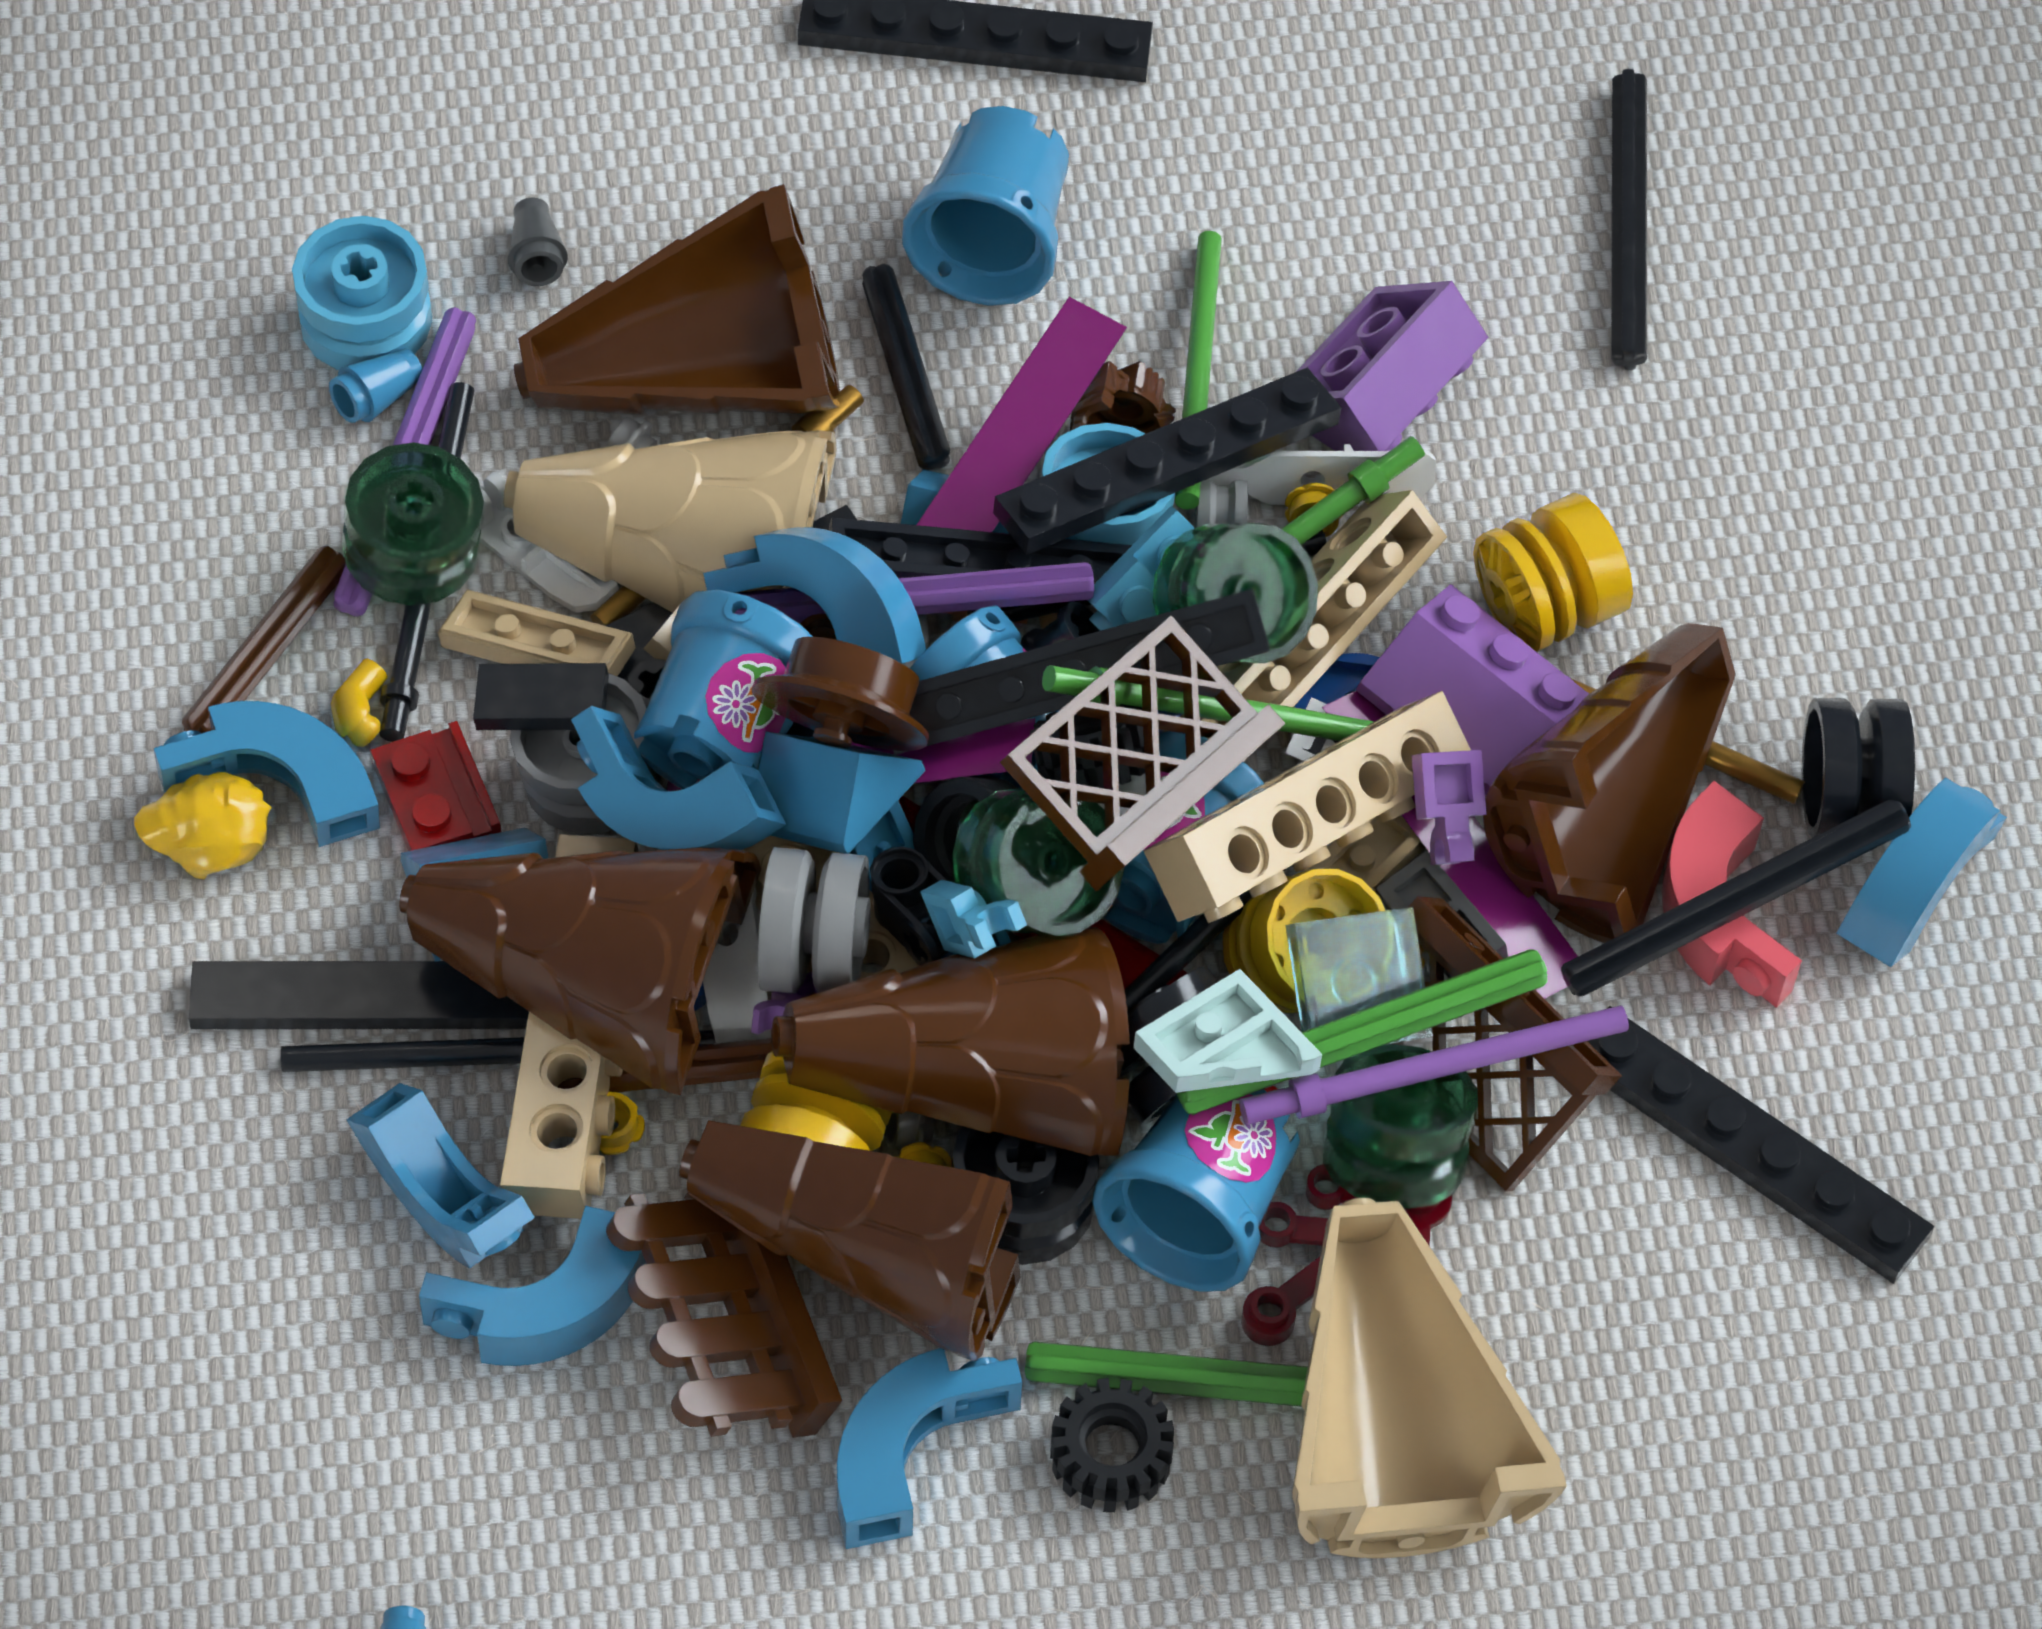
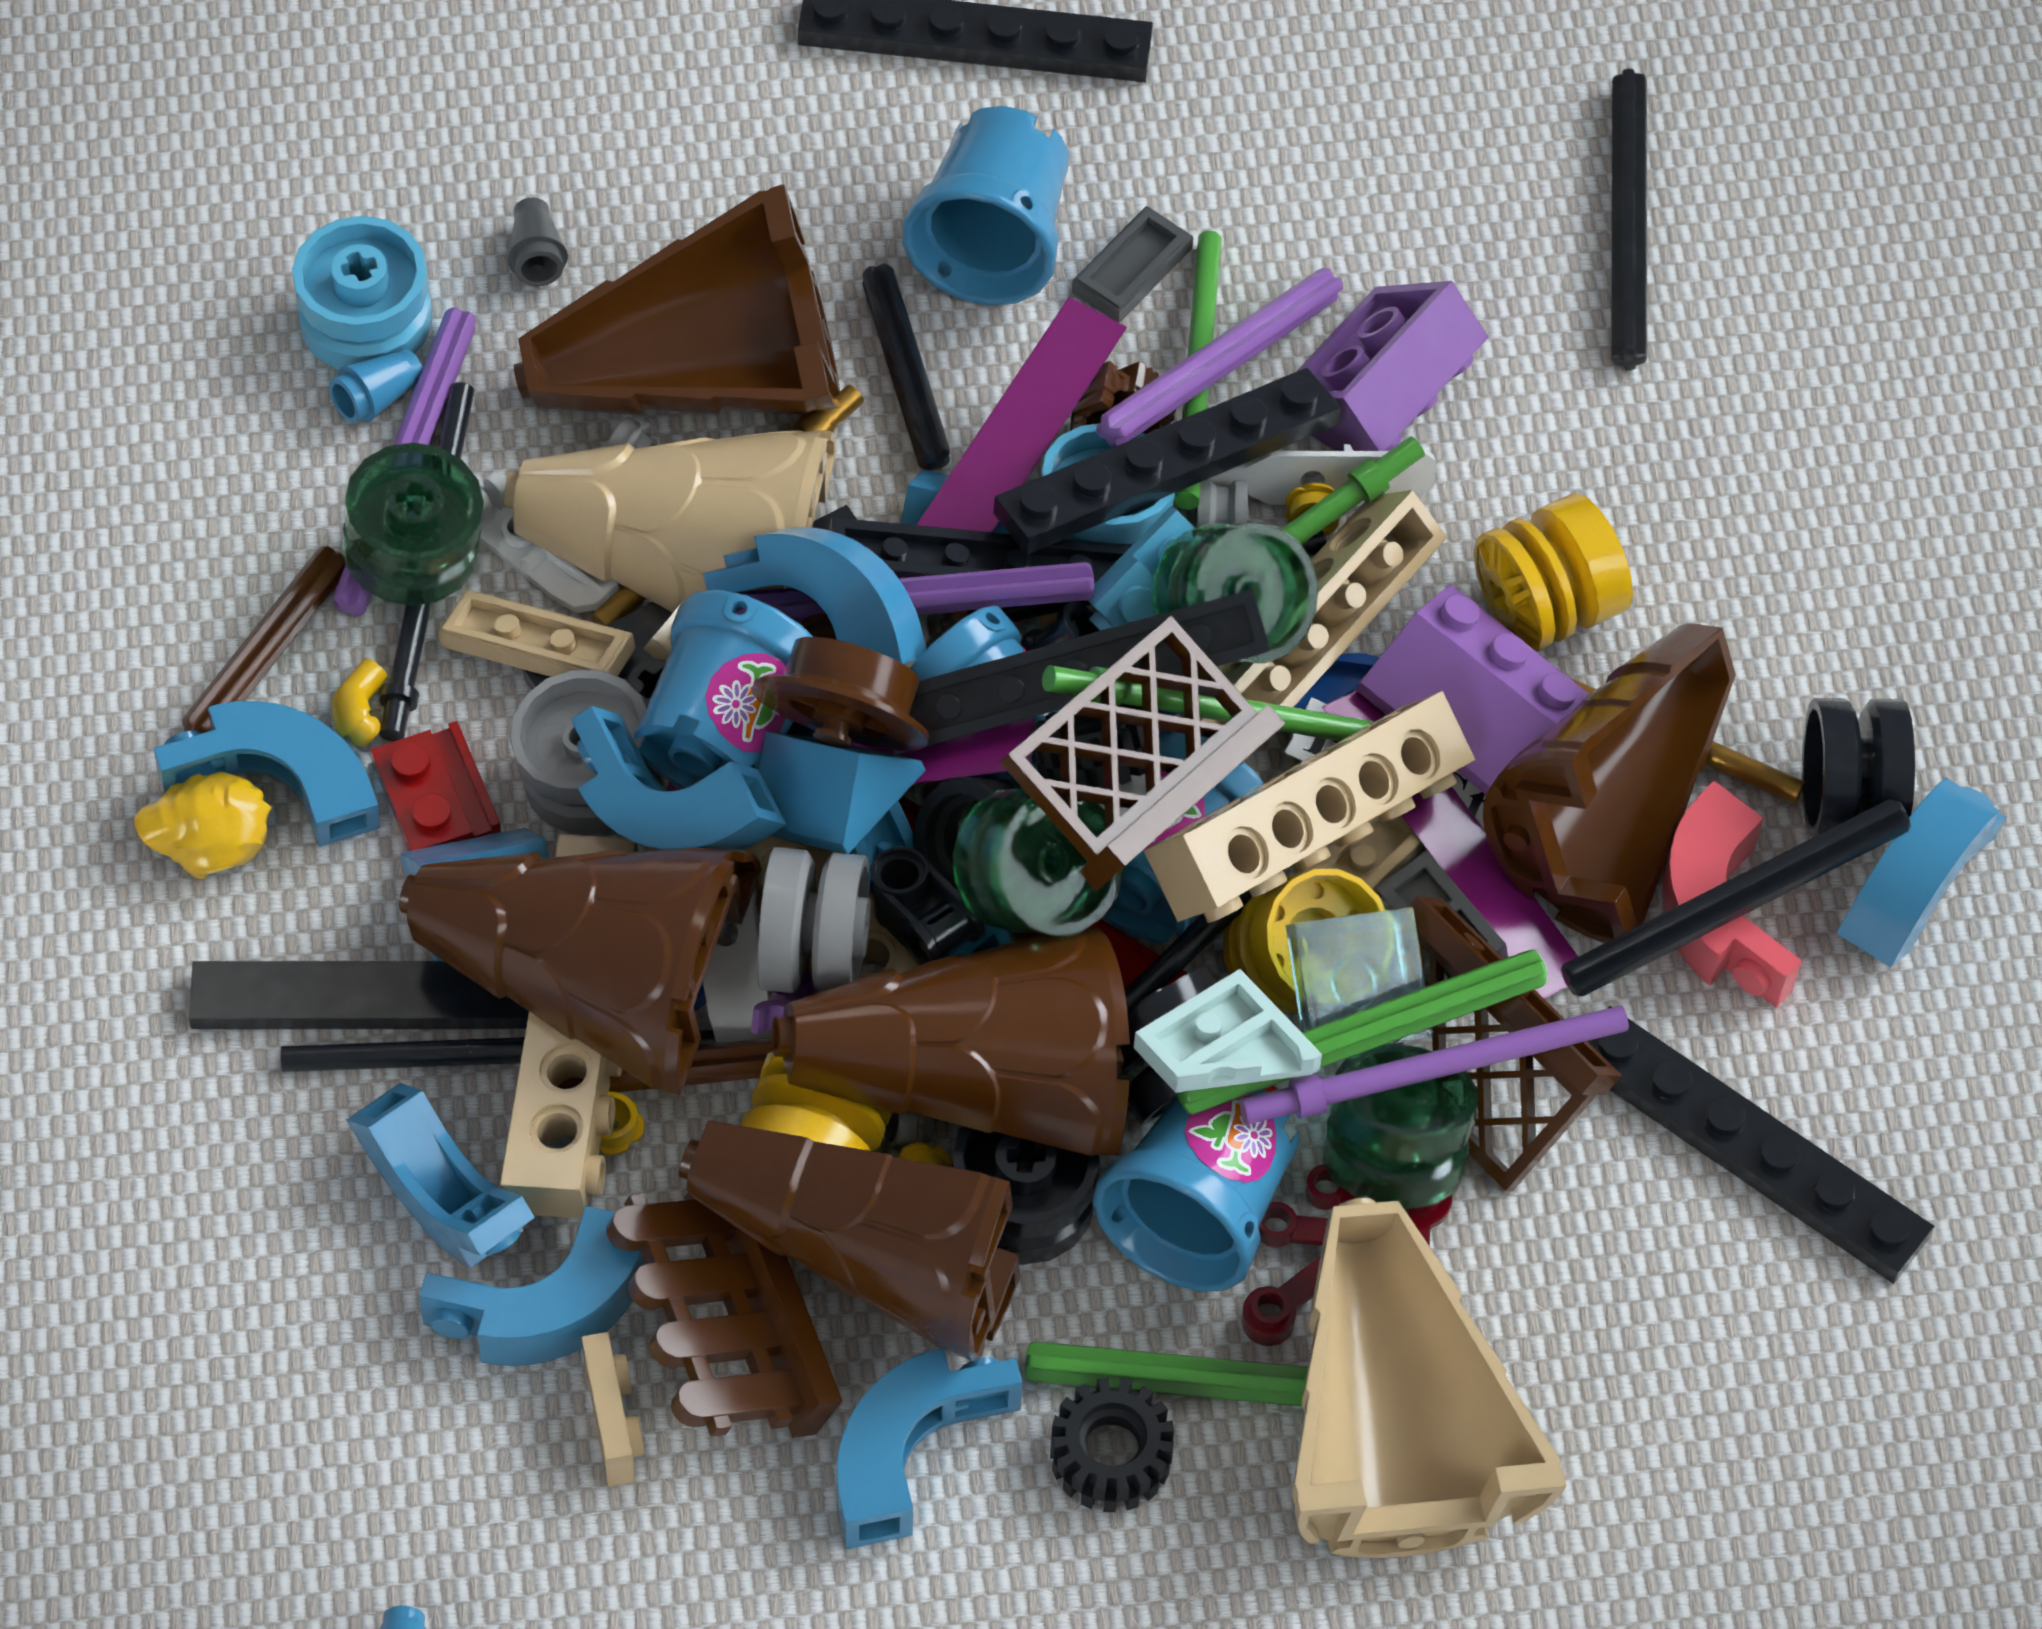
black tile [473,663,609,730] -> none
medium azure plate [921,880,1027,959] -> none
medium lavender plate [1412,750,1487,865] -> none
none -> tan plate [582,1332,645,1487]
none -> dark grey tile [1072,206,1193,323]
none -> medium lavender axle [1096,268,1343,447]

